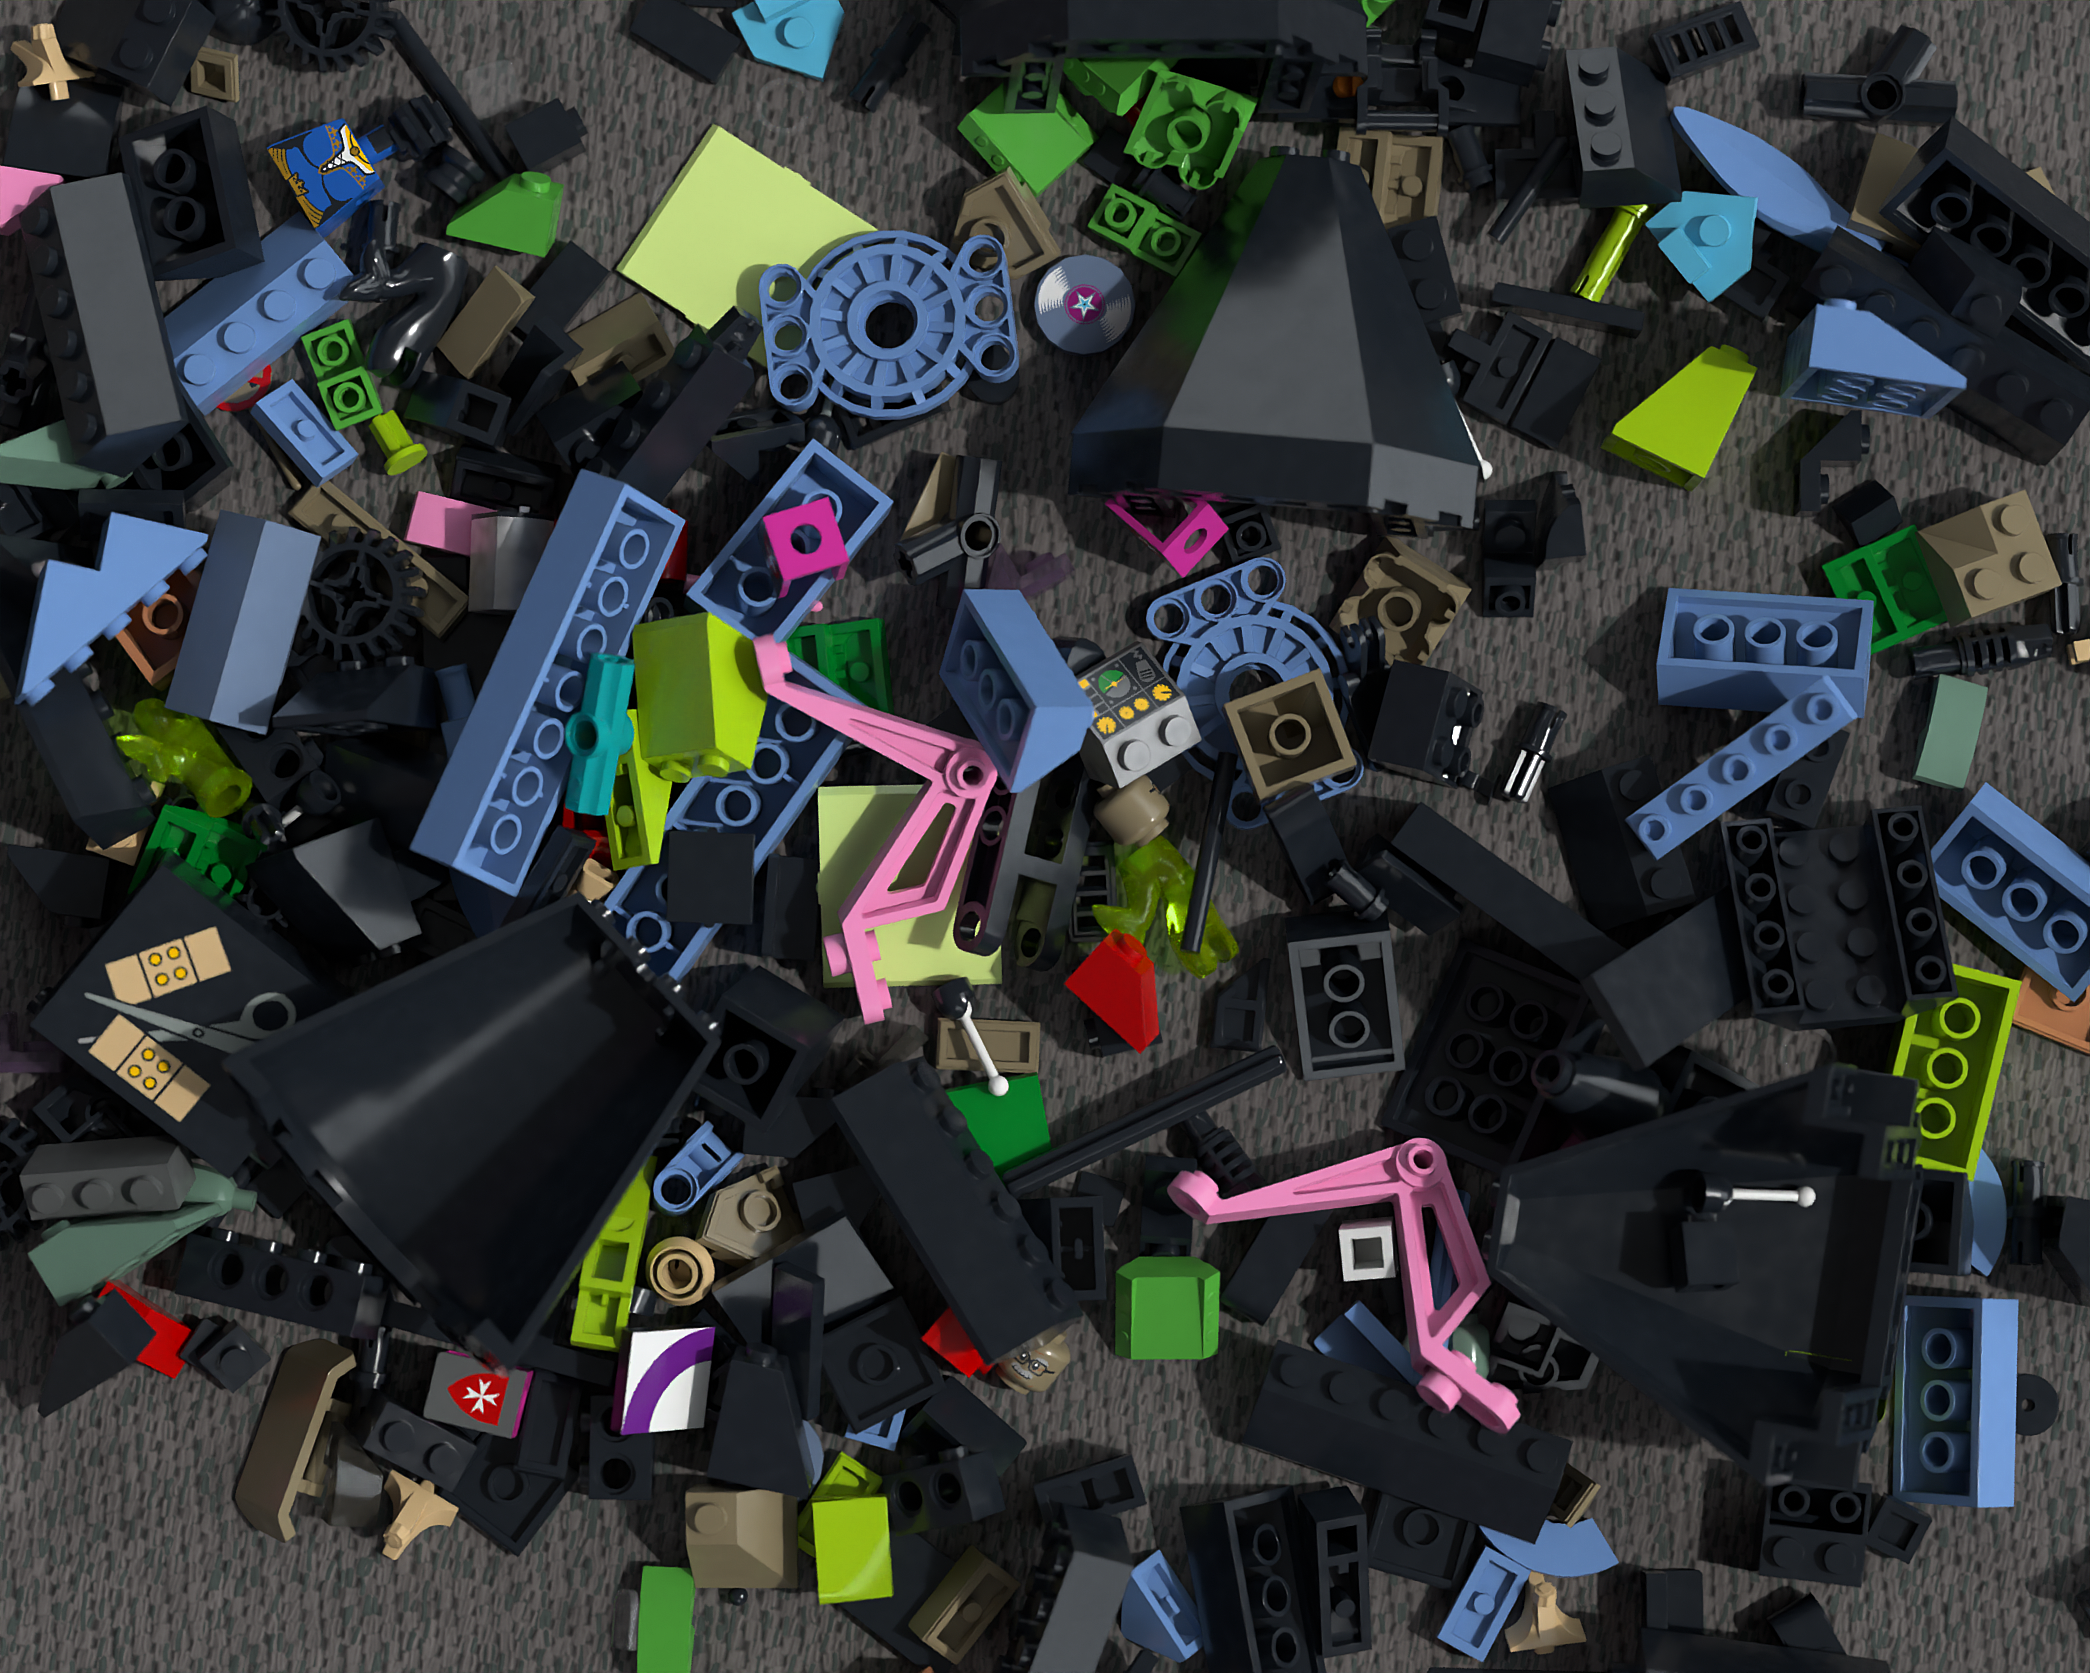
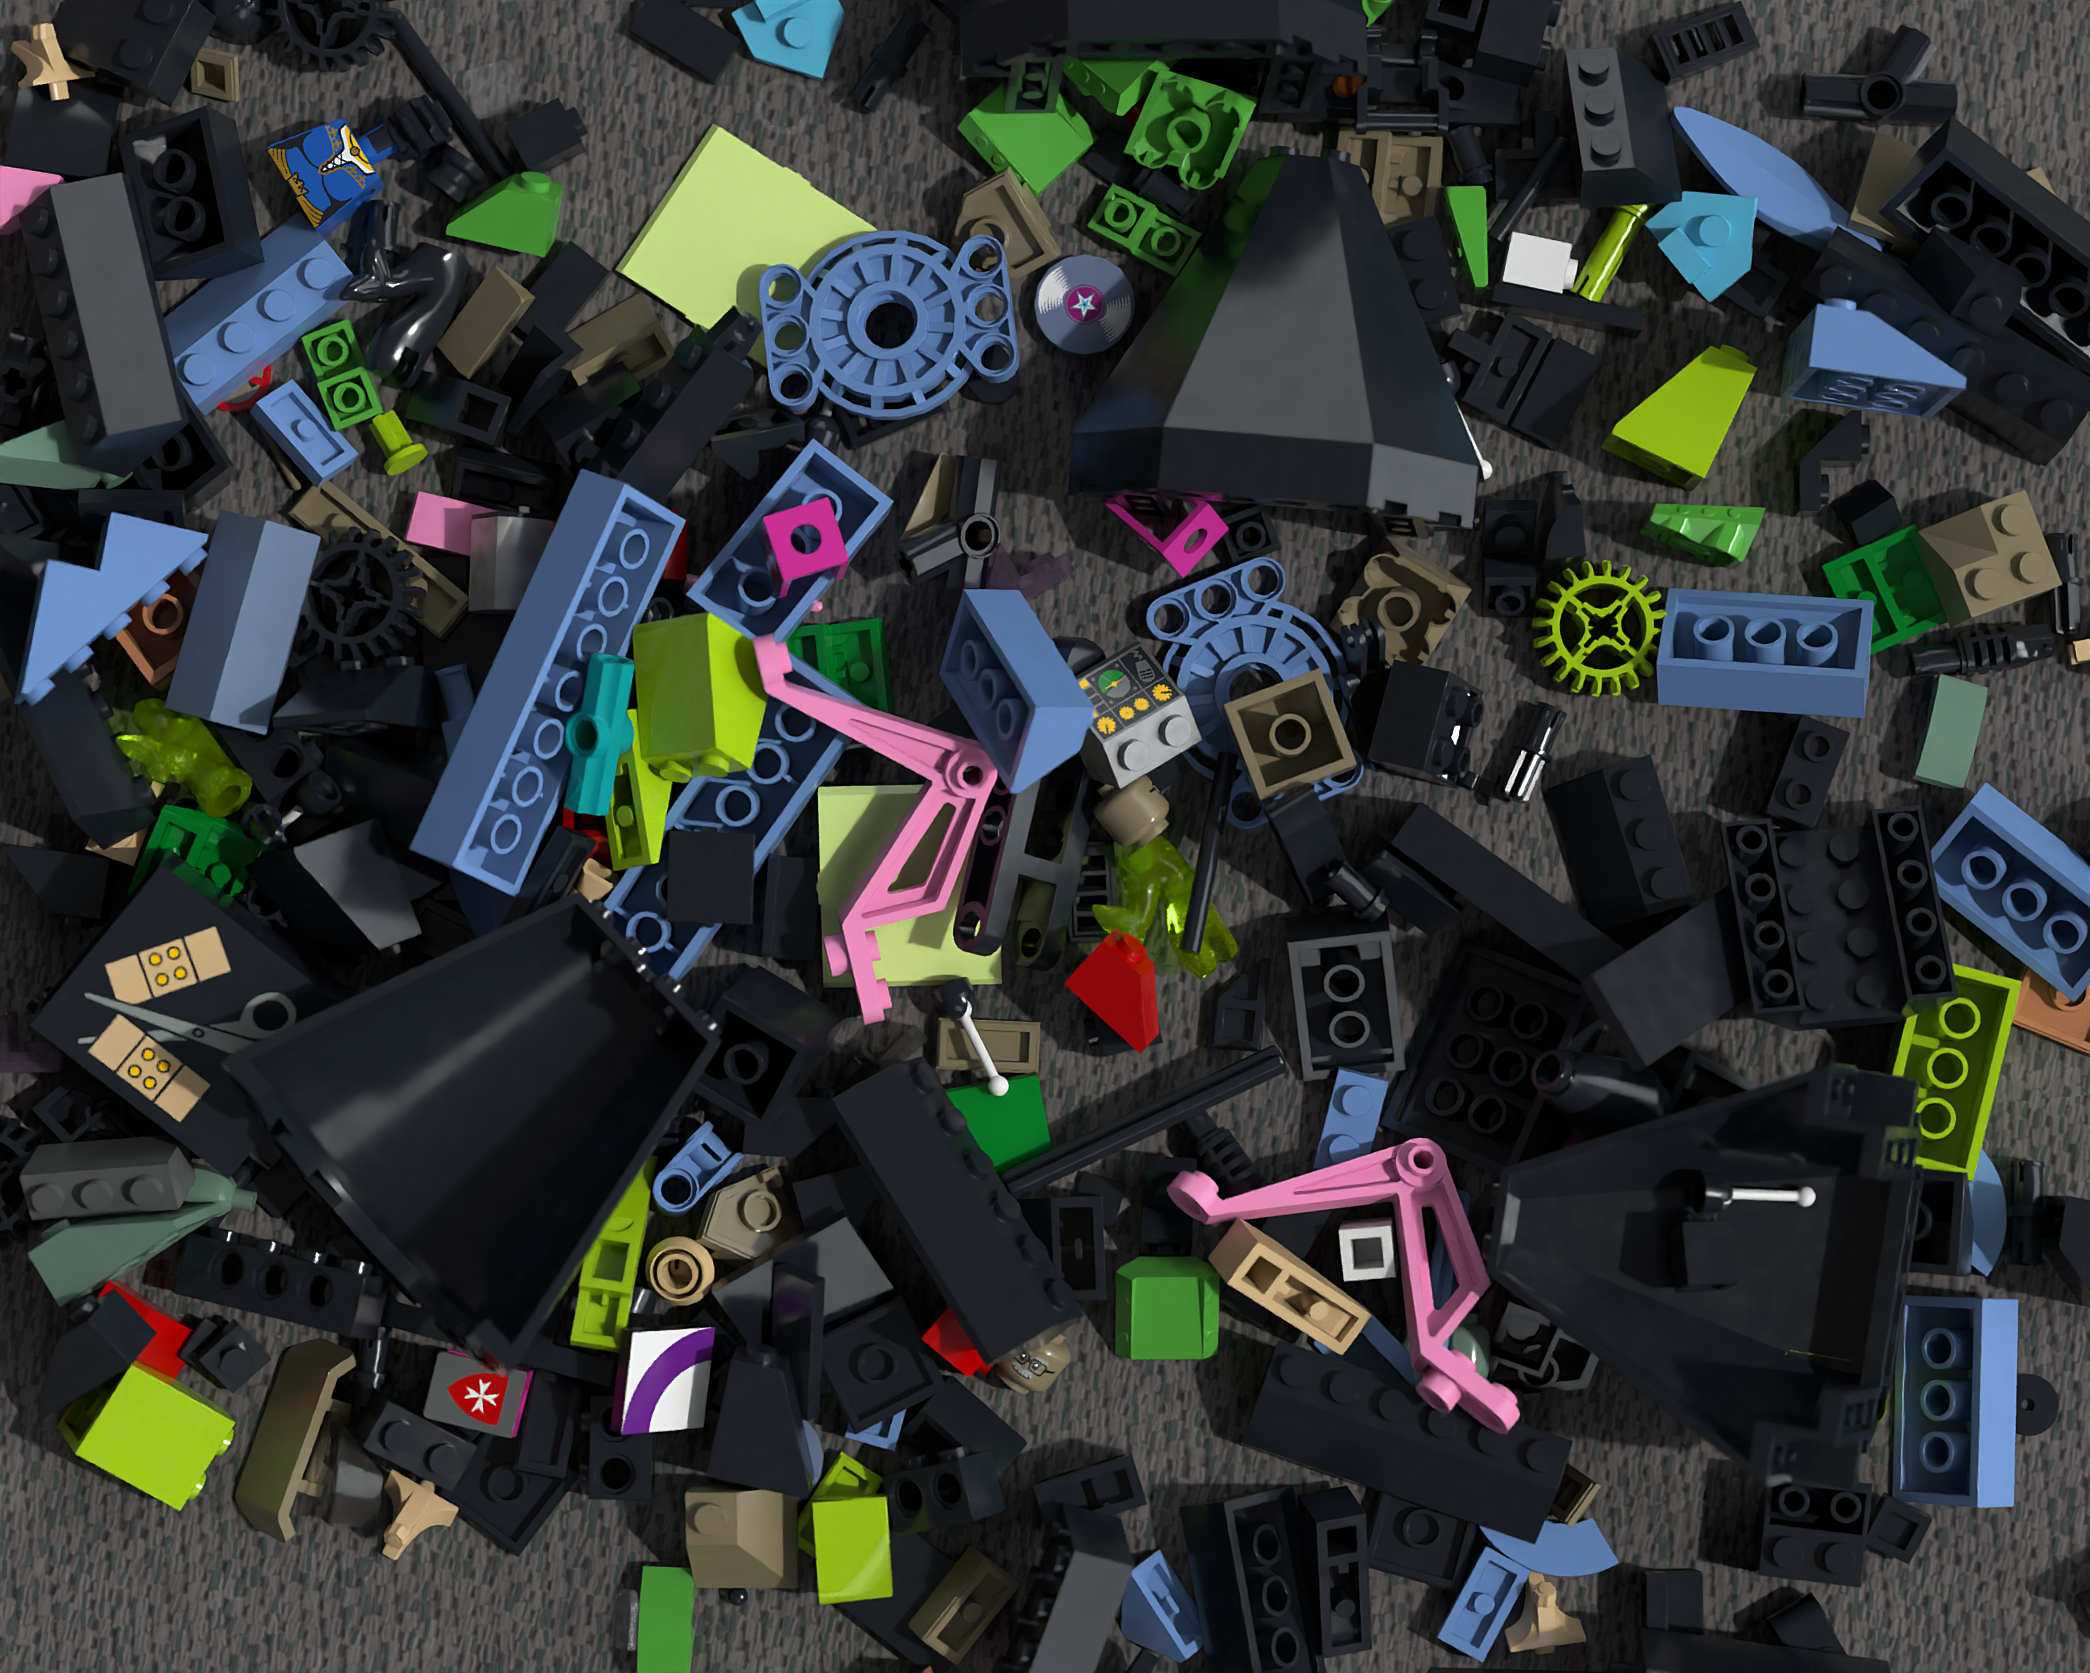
medium blue slope [1625,674,1858,861] -> none
none -> lime slope [57,1360,235,1511]
none -> tan slope [1208,1217,1373,1356]
none -> medium blue plate [1313,1067,1389,1169]
none -> bright green slope [1442,186,1488,295]
none -> white brick [1500,232,1578,295]
none -> lime gear [1531,560,1667,698]
none -> bright green slope [1639,503,1766,570]

